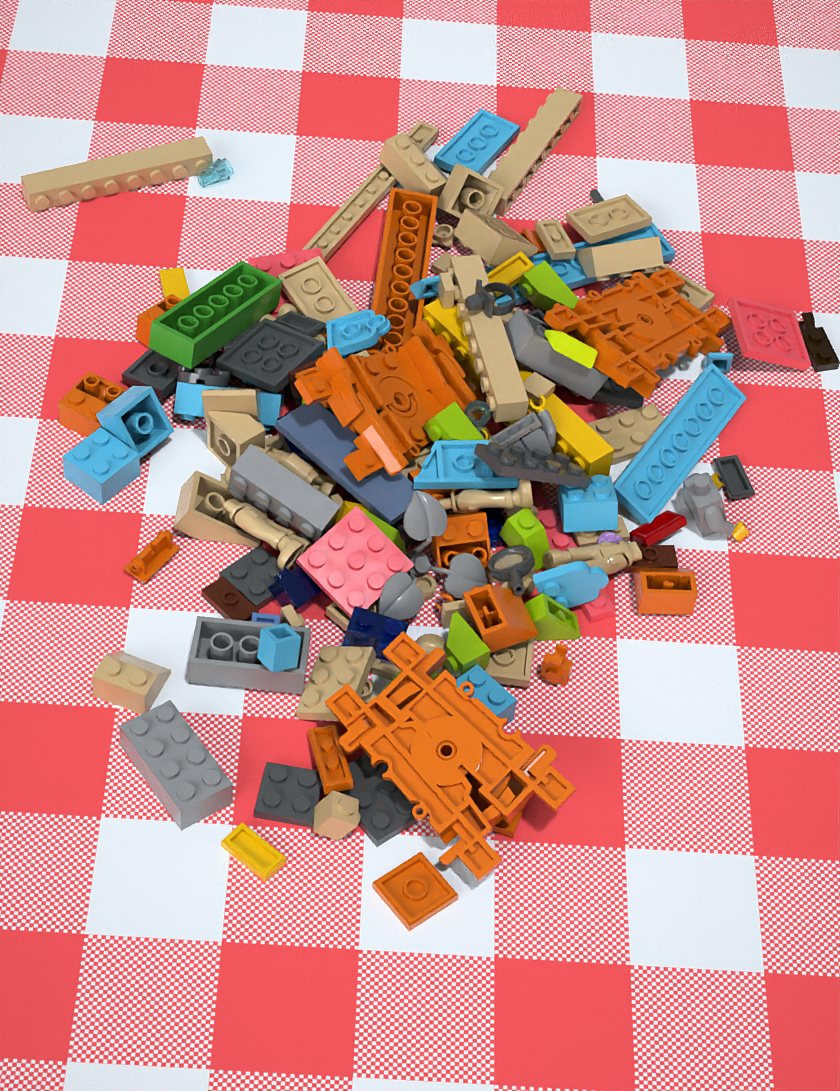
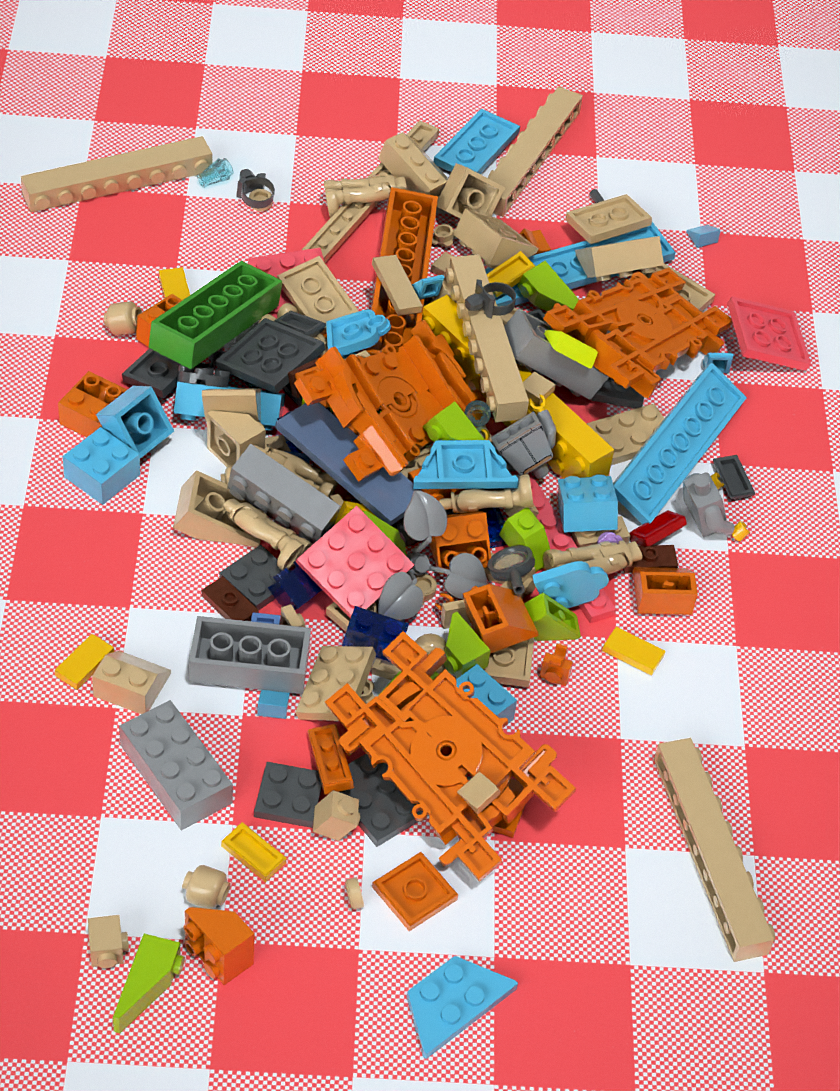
orange hinge [123,530,180,583] -> none
medium azure brick [257,623,301,673] -> none
tan brick [278,453,317,484] -> none
tan tile [438,272,455,309] -> none
dark grey plate [474,442,591,488] -> none
tan plate [534,219,576,260] -> none
dark brown plate [798,312,840,373] -> none
none -> yellow tile [54,634,114,690]
none -> tan brick [88,915,129,968]
none -> tan head [104,301,142,335]
none -> lime slope [113,933,185,1033]
none -> tan head [182,865,231,909]
none -> orange slope [184,907,255,985]
none -> dark grey piece [236,169,275,209]
none -> tan tile [249,189,273,211]
none -> medium azure slope [257,690,290,719]
none -> tan piece [323,175,407,218]
none -> tan tile [345,877,364,910]
none -> tan tile [372,255,423,316]
none -> medium azure wing [407,956,518,1059]
none -> tan slope [457,772,500,814]
none -> yellow tile [602,627,665,676]
none -> tan brick [654,737,775,962]
none -> medium azure slope [686,225,721,248]

